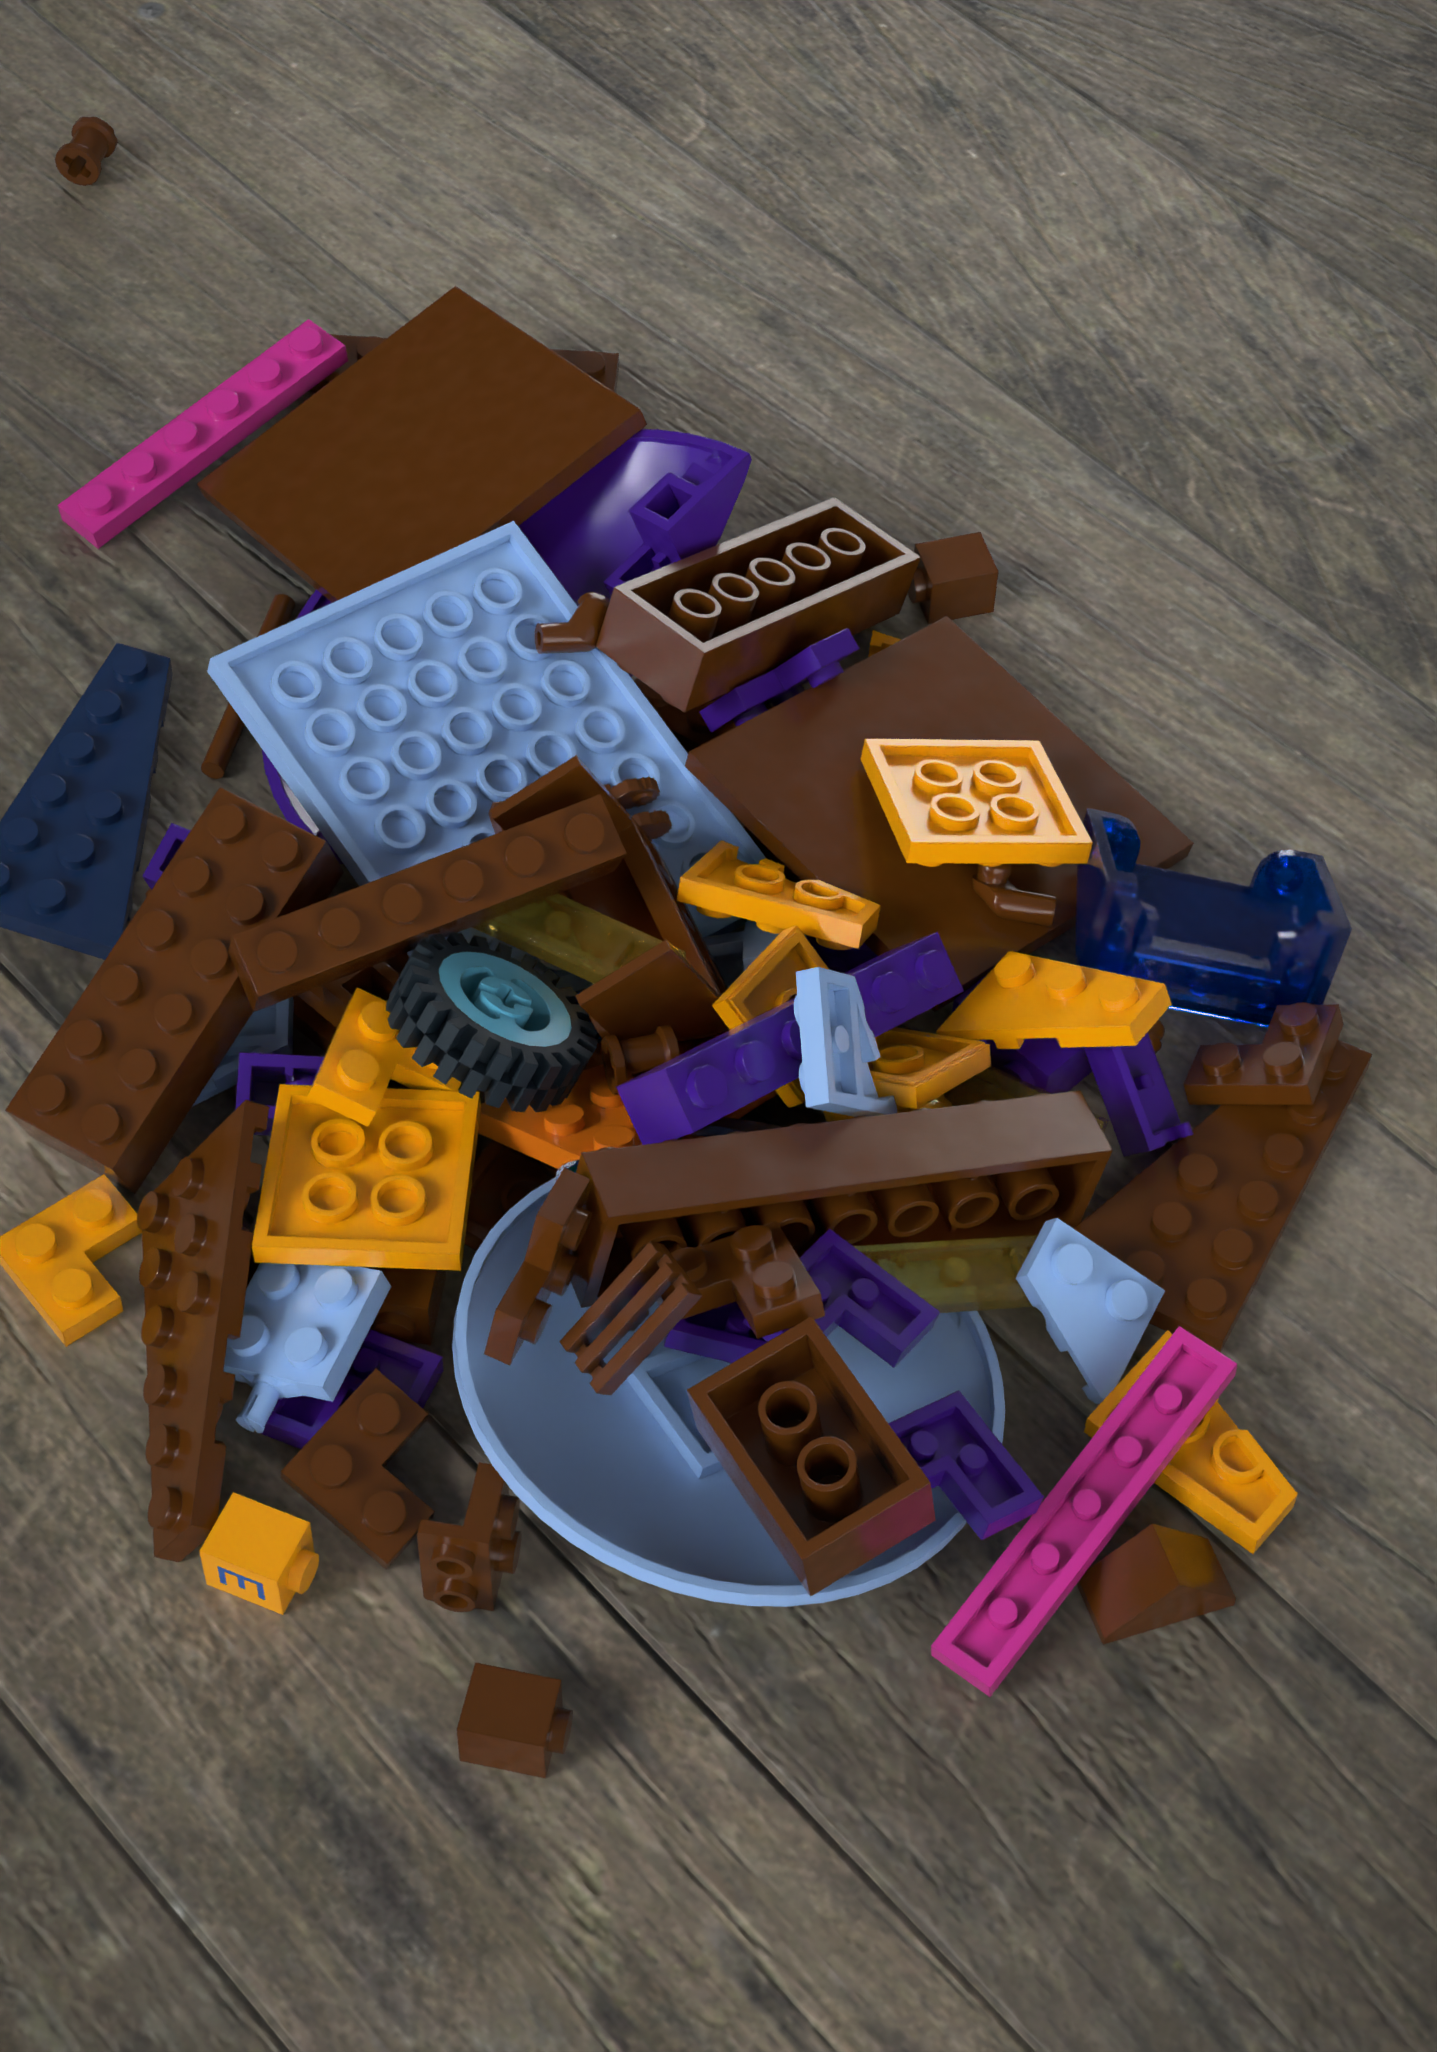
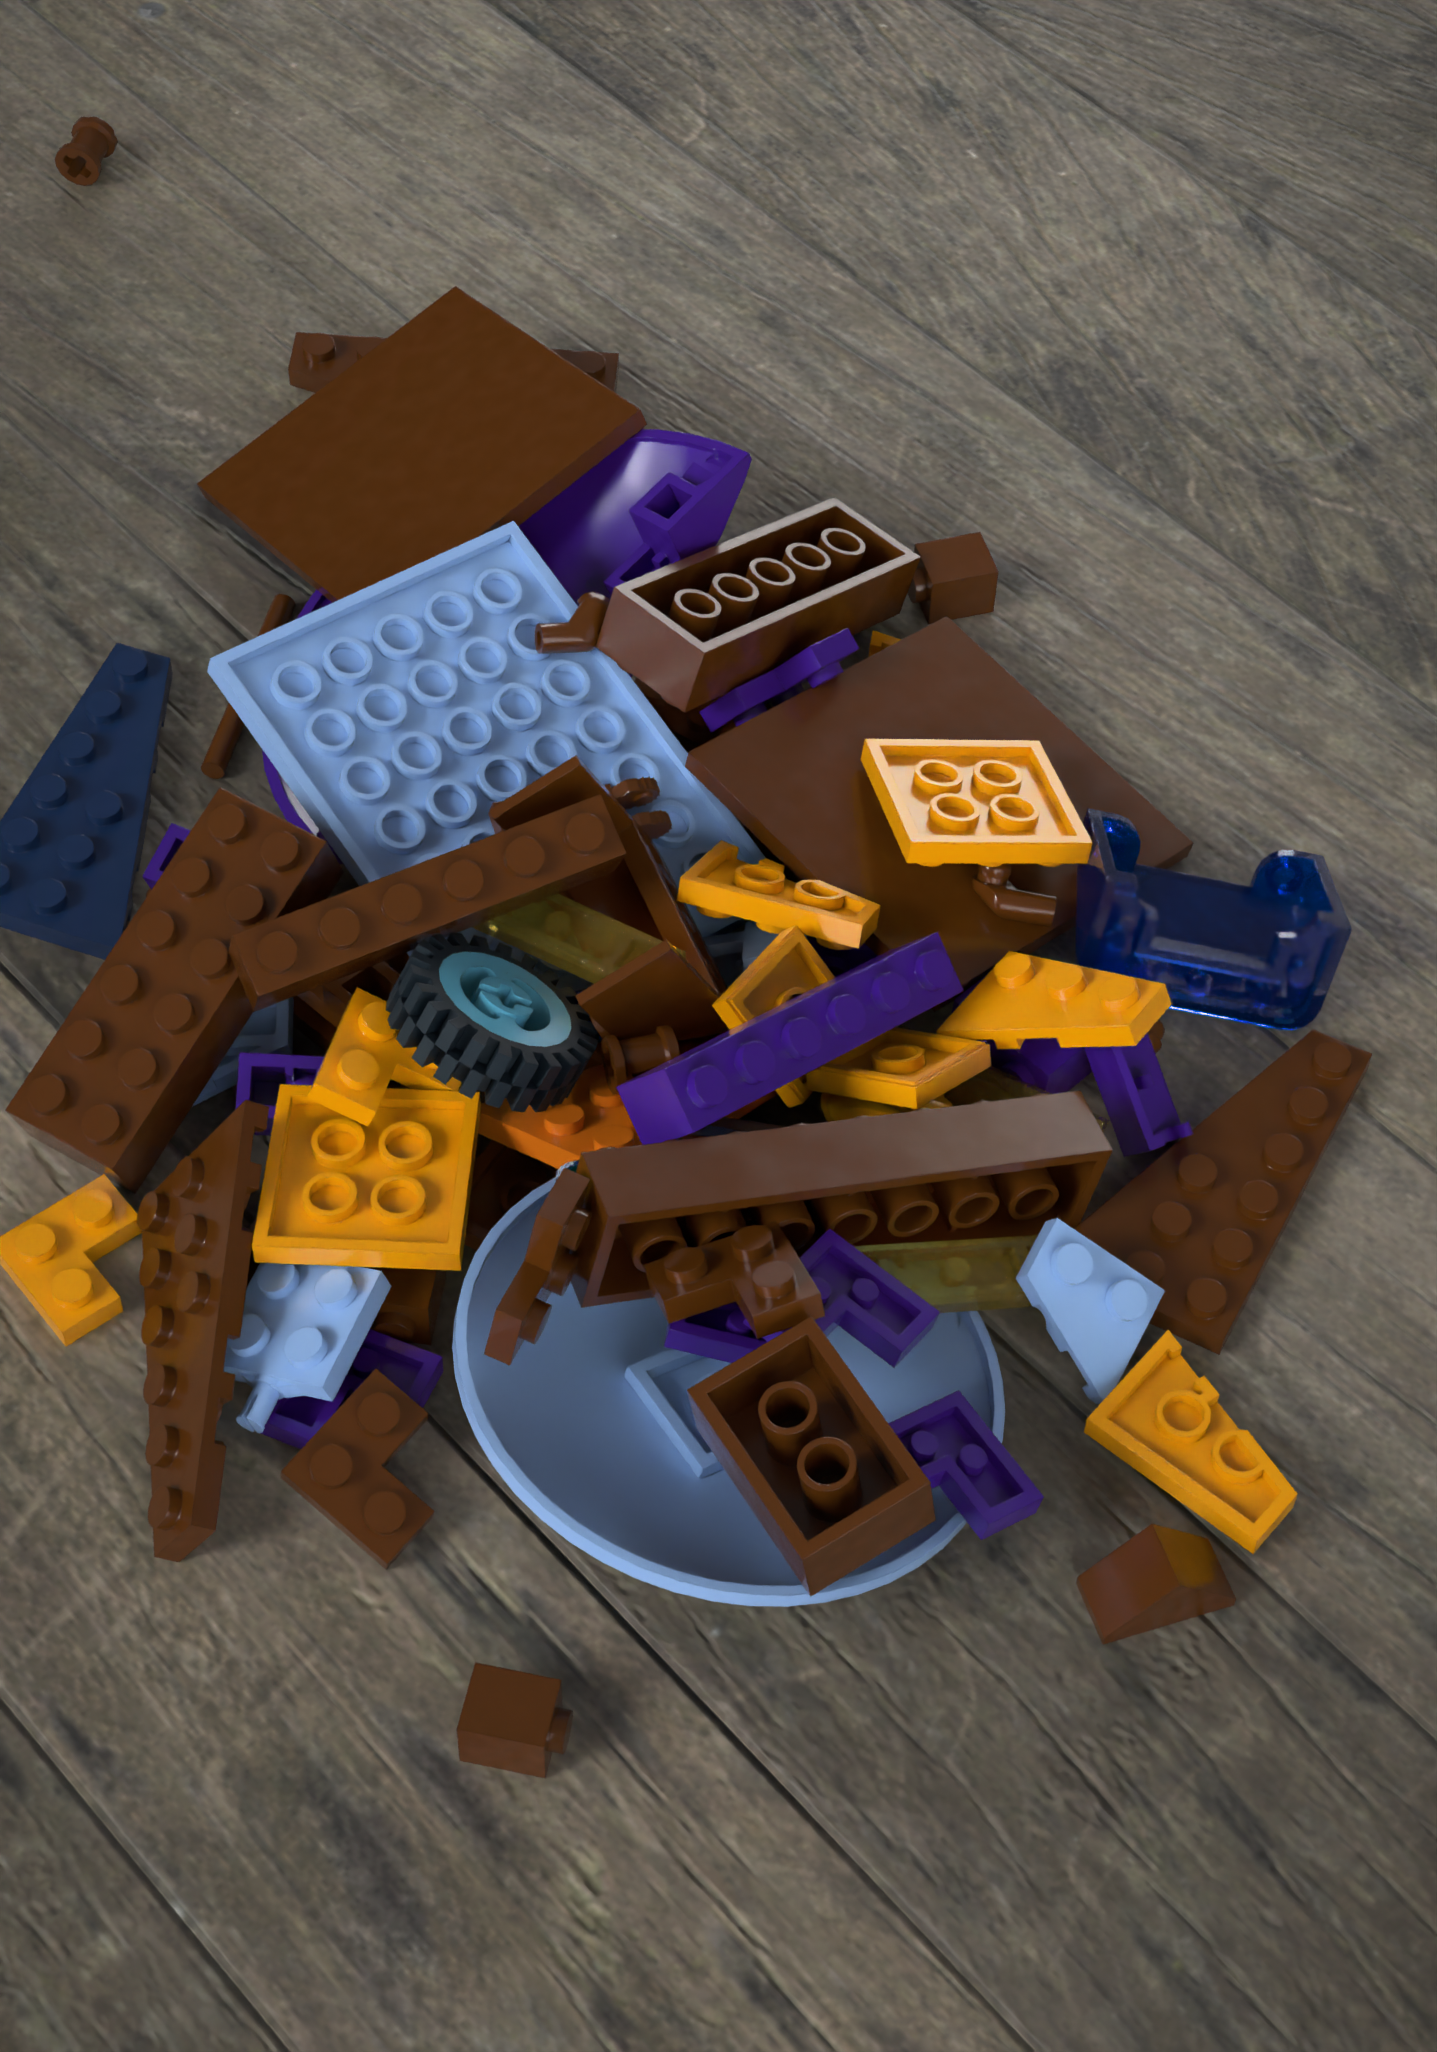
dark pink plate [57,319,348,549] -> none
light orange brick [199,1492,319,1615] -> none
reddish brown bracket [417,1462,522,1612] -> none
reddish brown tile [559,1242,703,1396] -> none
light blue wing [794,967,897,1117] -> none
dark pink plate [931,1326,1237,1697] -> none
reddish brown plate [1183,1002,1344,1105] -> none

